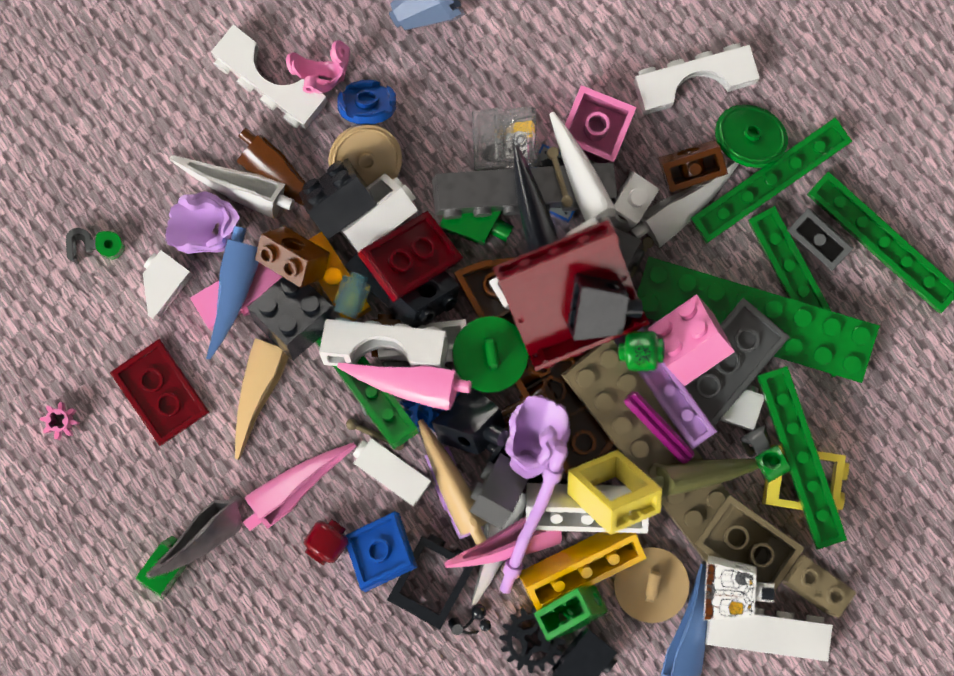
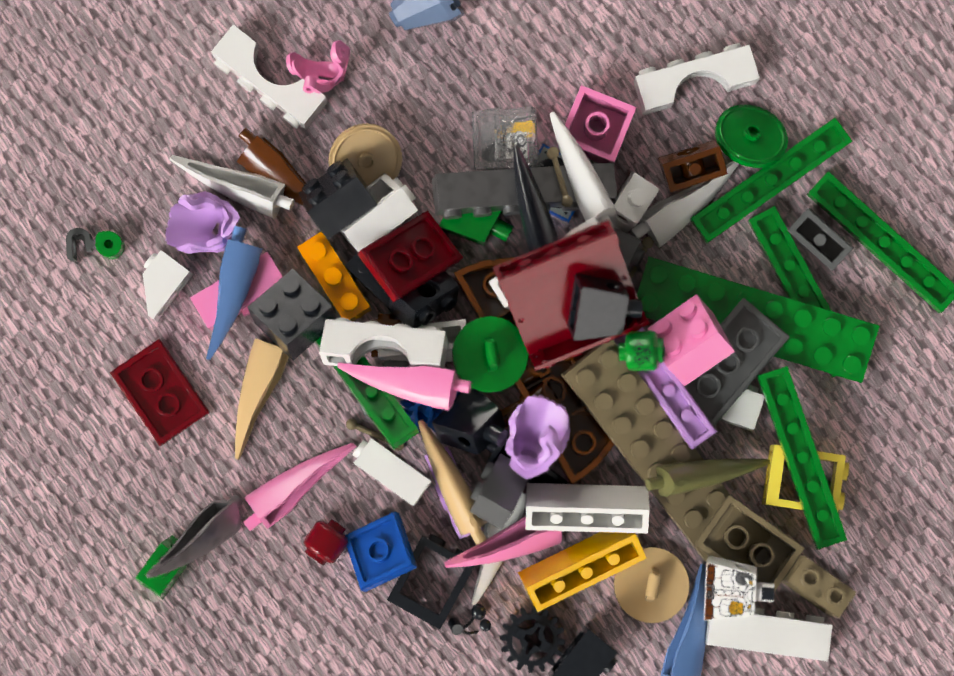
bright pink gear [40,402,80,440] -> none
reddish brown brick [255,226,330,288] -> none
clear light blue brick [333,272,372,319] -> none
blue tile [337,80,396,125] -> none
lavender bar [500,445,568,594] -> none
green torso [534,585,608,641] -> none
light yellow window [567,449,662,535] -> none
magenta axle [624,391,695,464] -> none
leg [740,425,791,482] -> none

